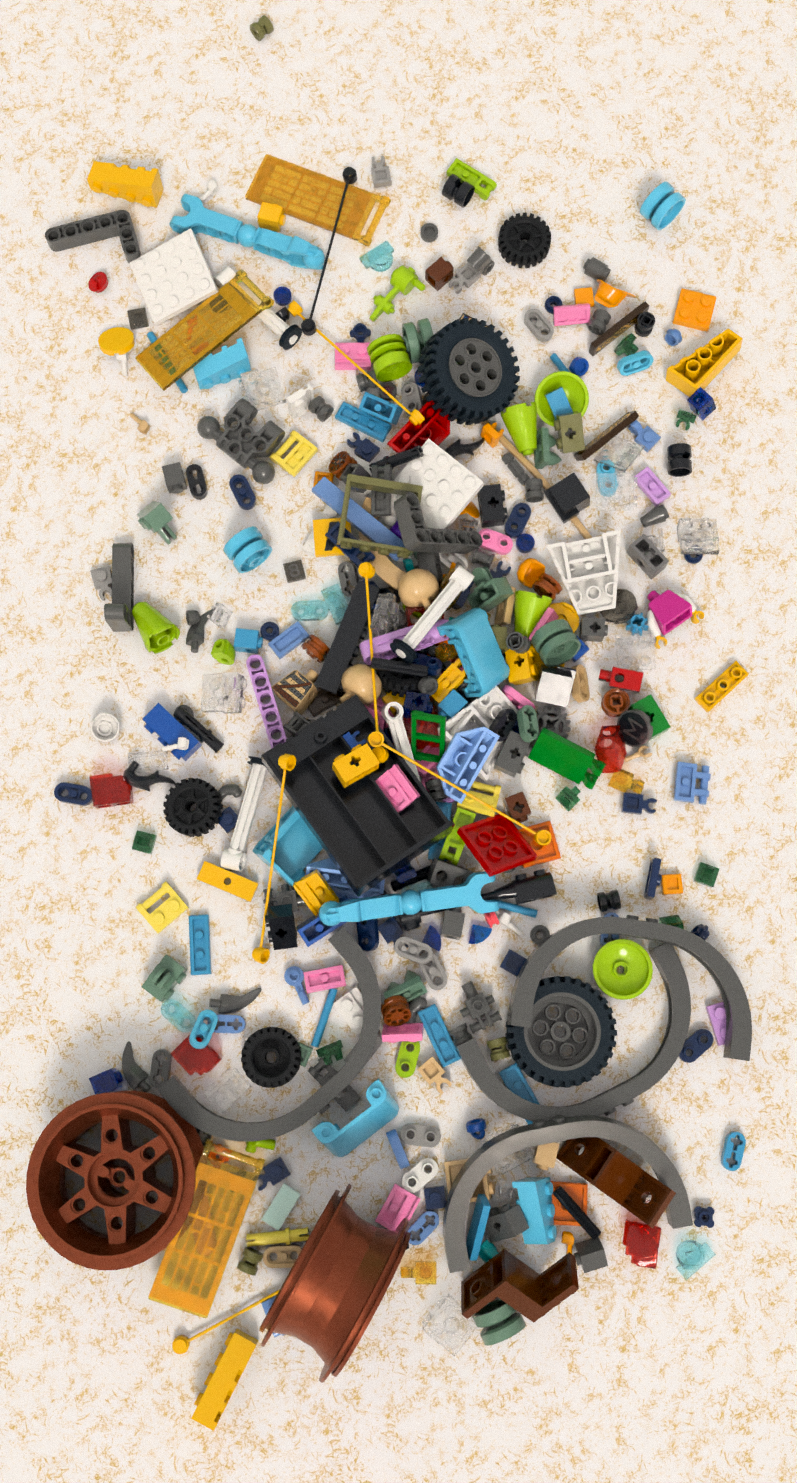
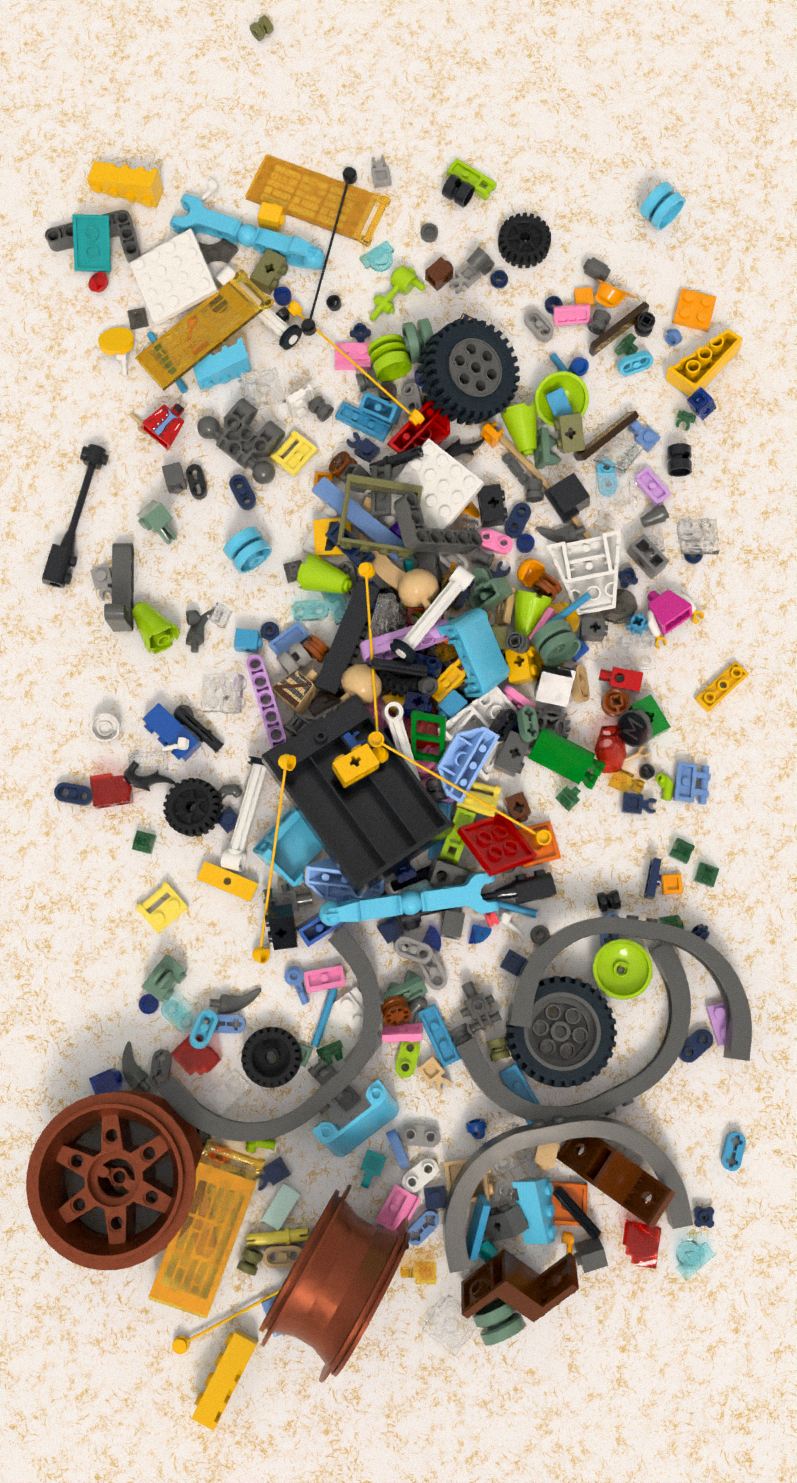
dark azure tile [189,914,212,975] -> none
lime piece [211,639,236,665] -> none
yellow plate [293,869,339,916] -> none
dark blue plate [357,919,379,951] -> none
bright pink plate [375,764,420,813] -> none
none -> black bar [42,444,109,588]
none -> teal tile [72,214,111,272]
none -> clear blue tile [139,994,160,1014]
none -> red torso [140,403,184,450]
none -> clear smoke tile [198,238,238,264]
none -> olive brick [250,249,288,295]
none -> light grey wheel [276,641,312,675]
none -> lime cone [297,553,352,594]
none -> black hinge [326,295,342,311]
none -> teal plate [360,1150,387,1188]
none -> dark blue plate [490,270,508,288]
none -> dark grey bar [536,523,586,543]
none -> dark azure bar [544,592,591,625]
none -> dark blue plate [618,568,638,588]
none -> black hinge [639,764,655,780]
none -> lime arm [655,773,674,801]
none -> clear green tile [668,838,695,864]

